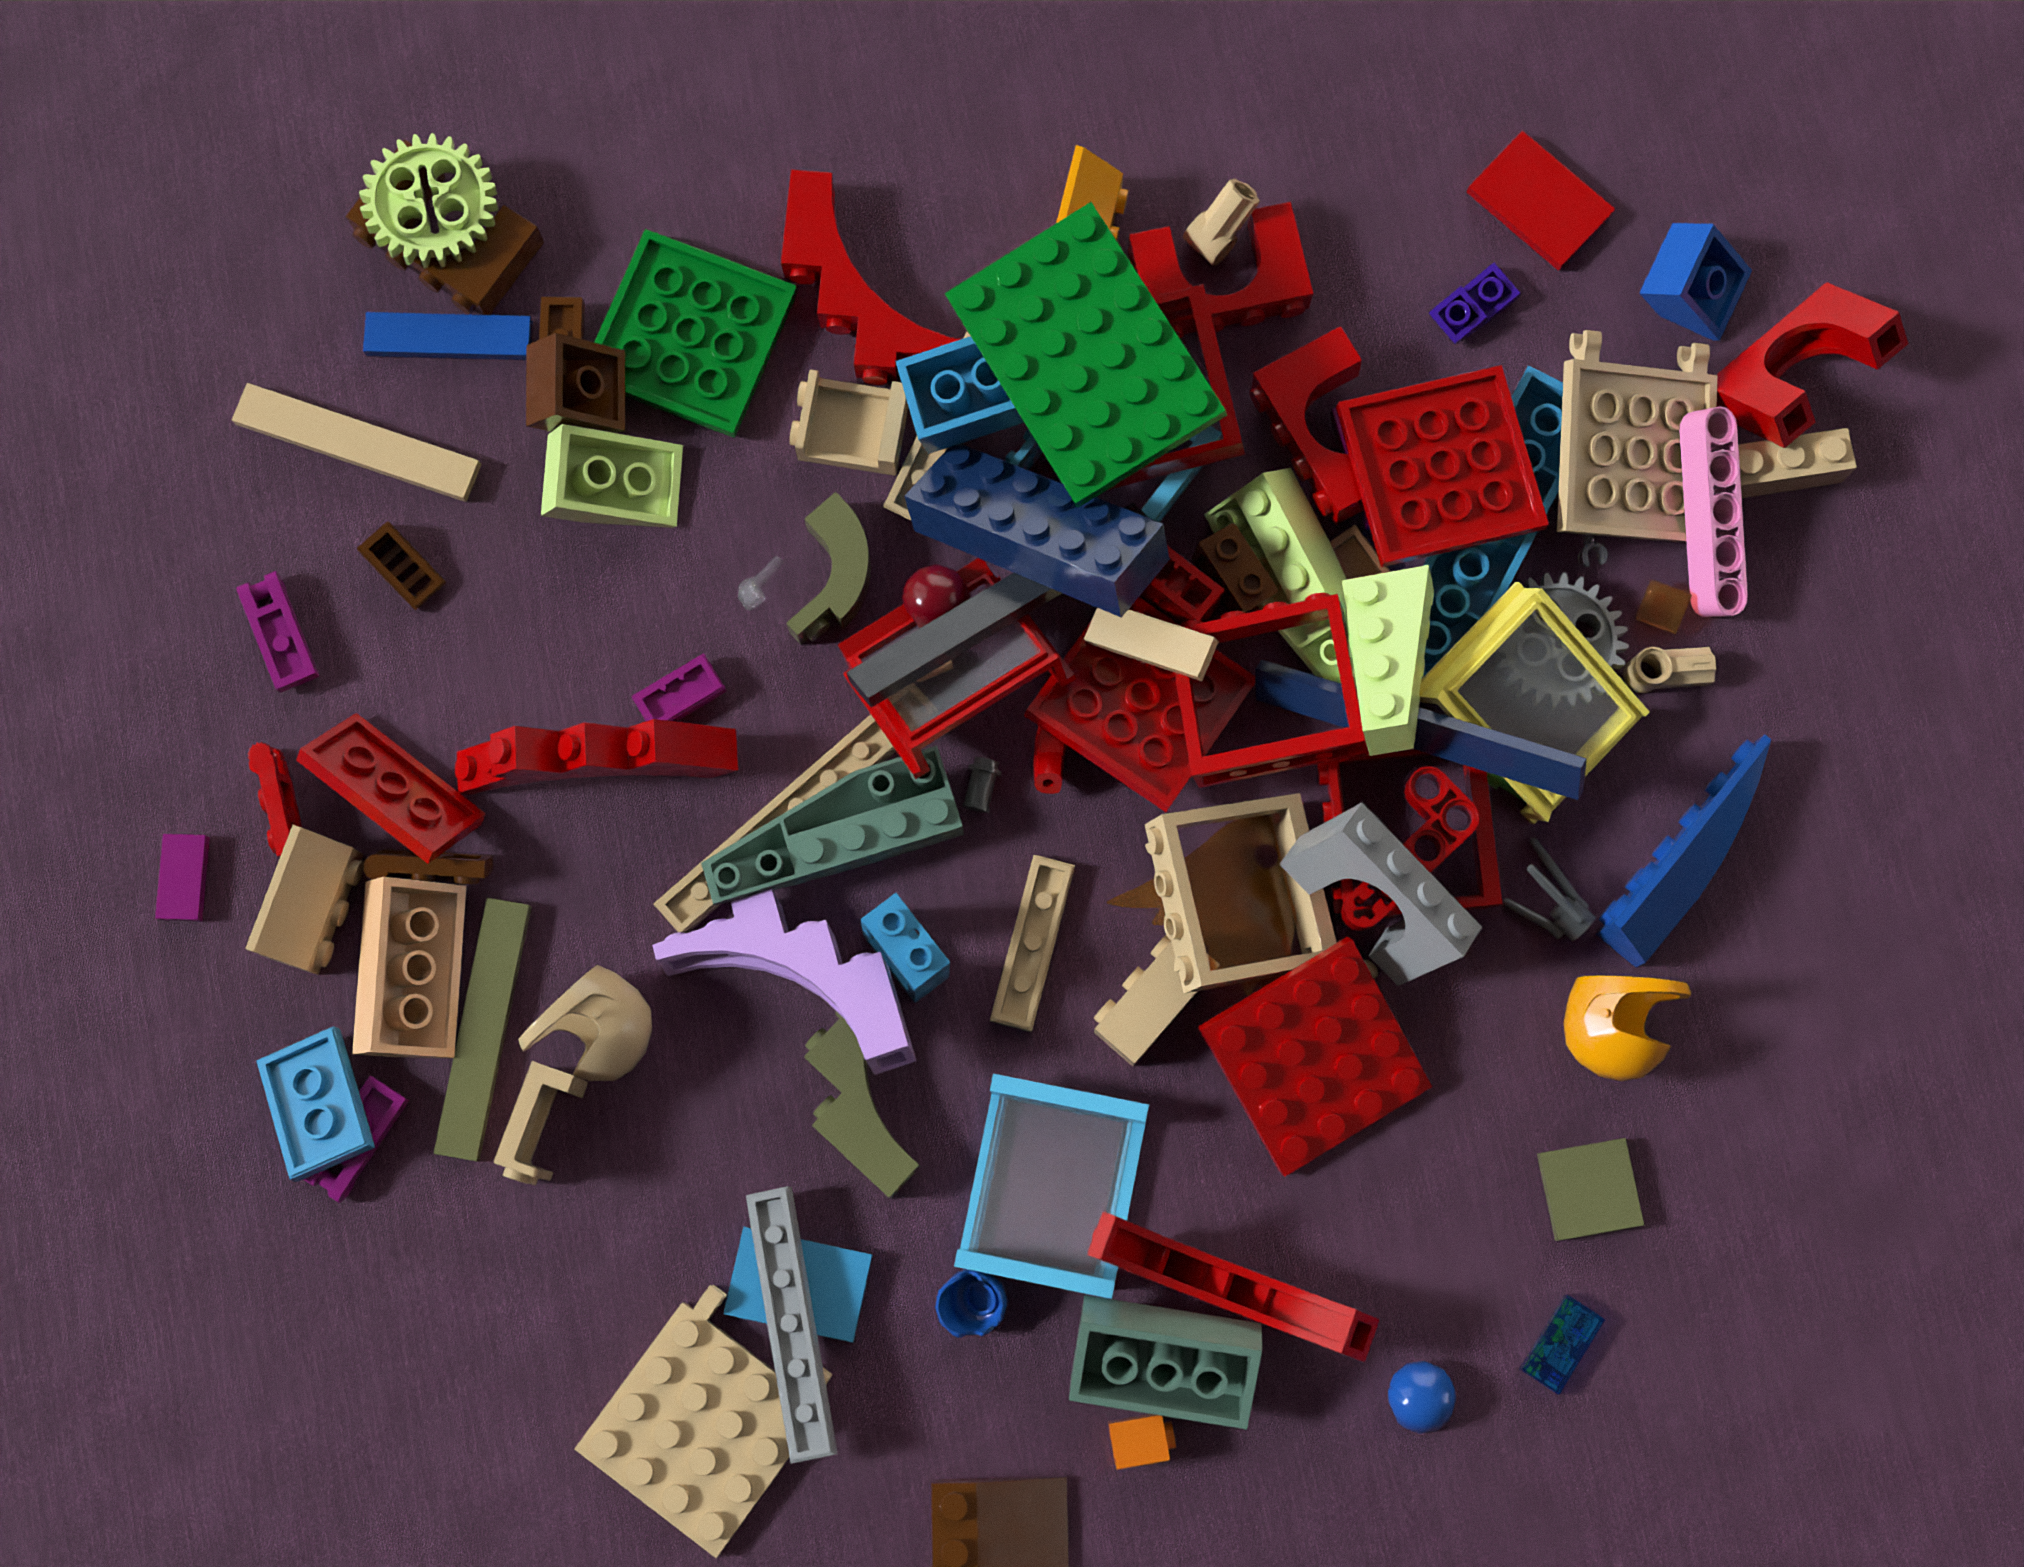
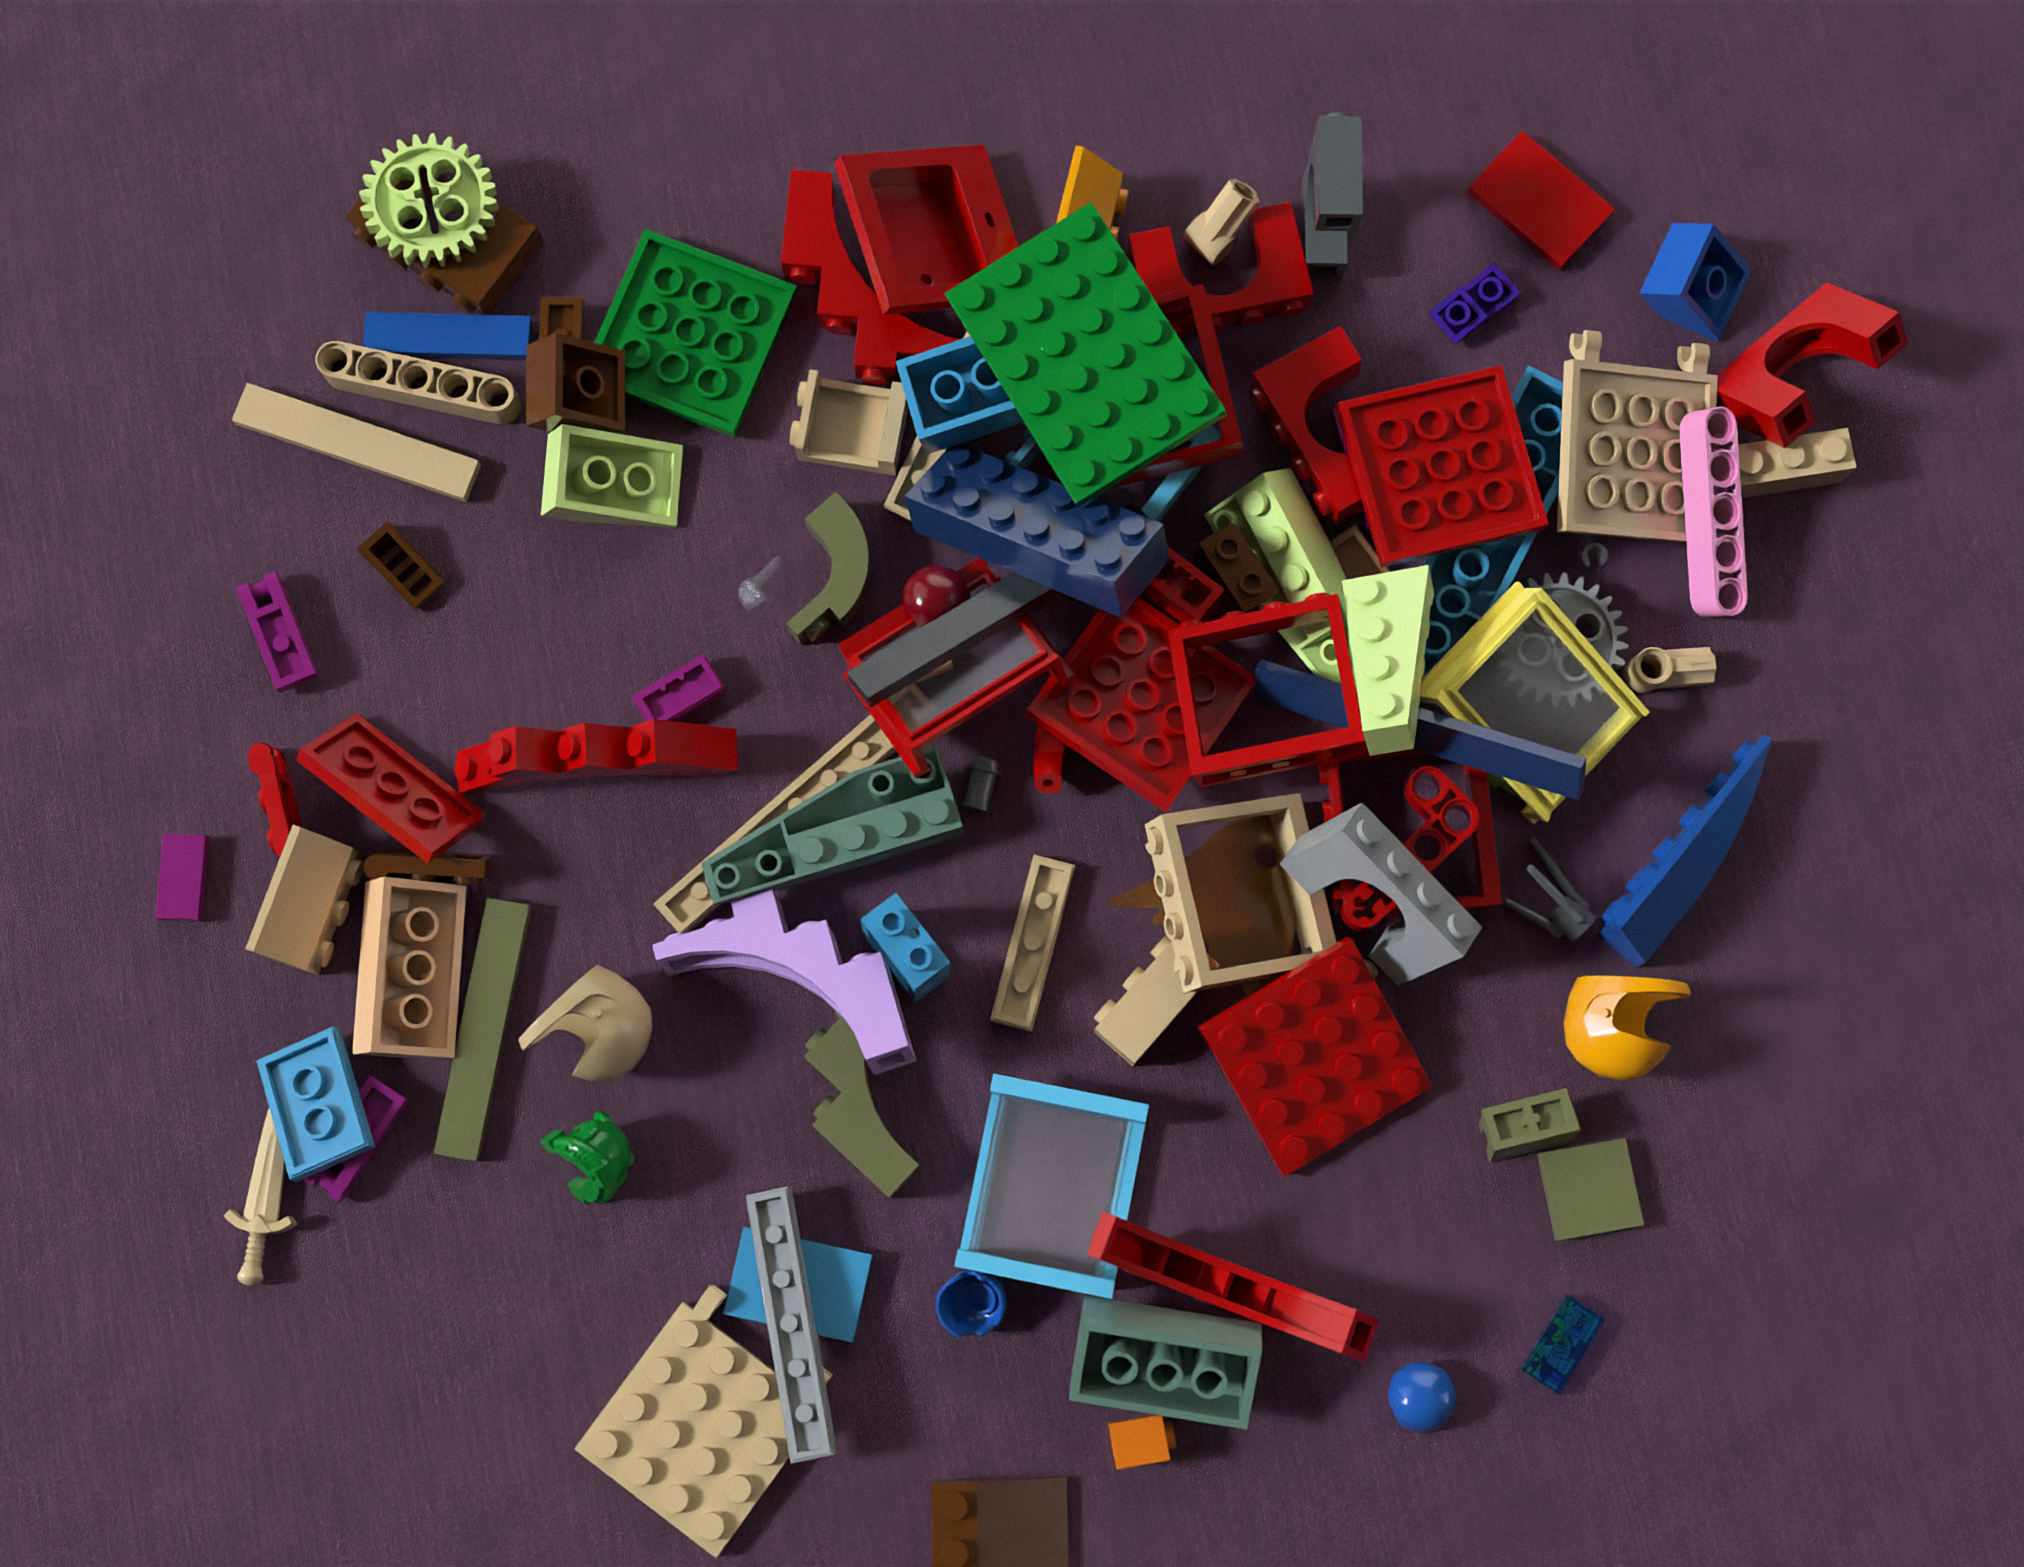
tan panel [493,1061,588,1186] -> none
tan tile [1084,608,1218,681] -> none
clear orange tile [1635,578,1692,634] -> none
none -> tan sword [223,1108,297,1286]
none -> tan beam [315,341,522,424]
none -> green helmet [540,1111,635,1205]
none -> red piece [834,144,1019,315]
none -> dark grey arch [1301,112,1363,279]
none -> olive hinge [1479,1088,1580,1163]

